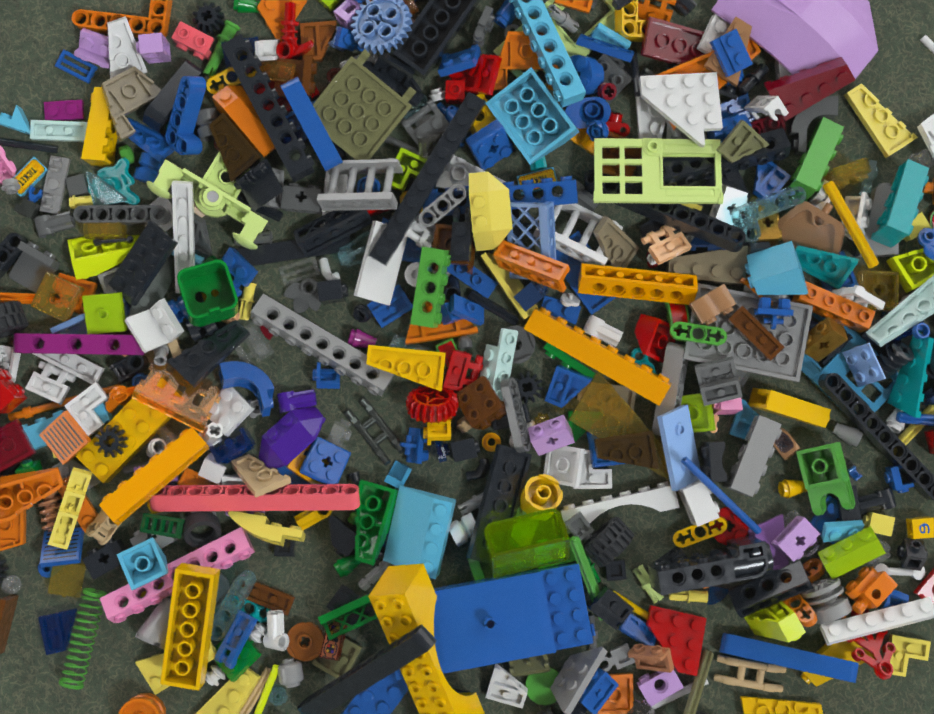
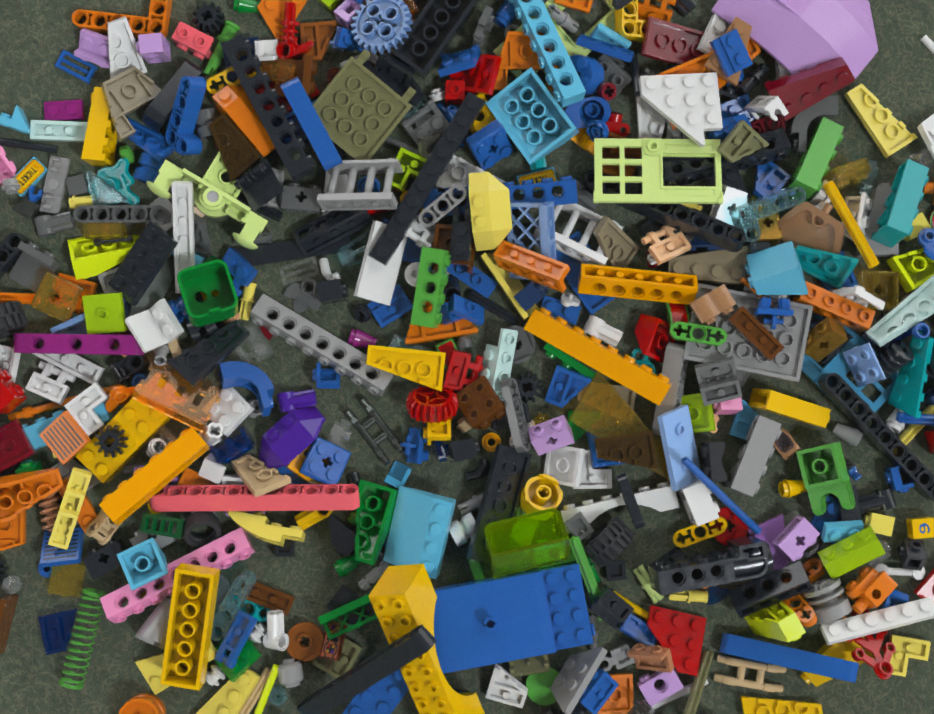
none -> black beam [616,473,645,530]

